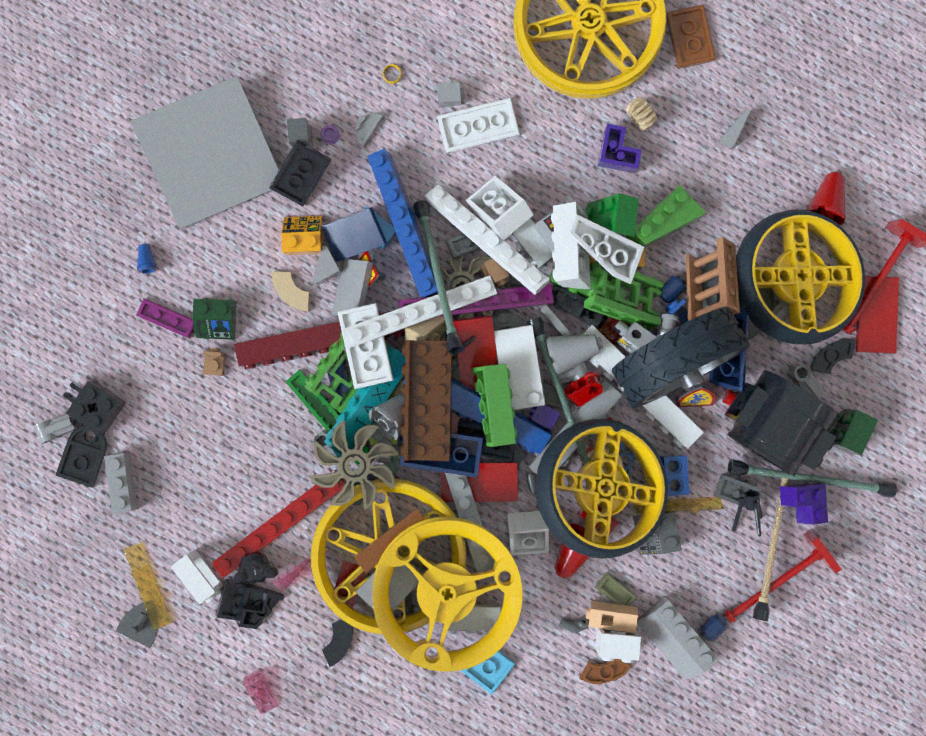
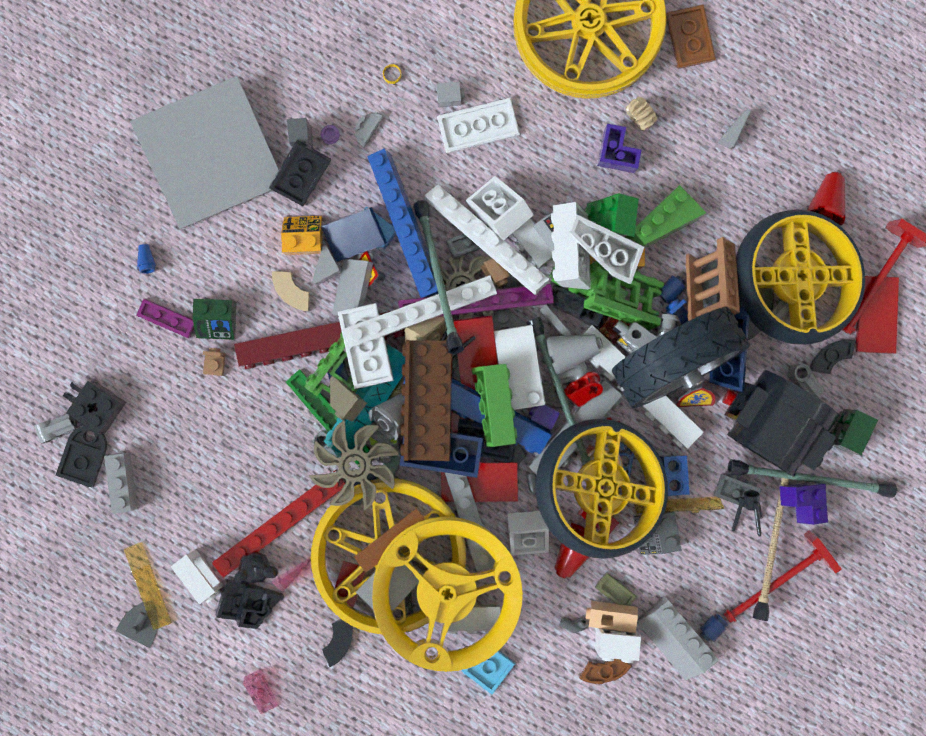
none -> dark tan slope [330,376,367,422]

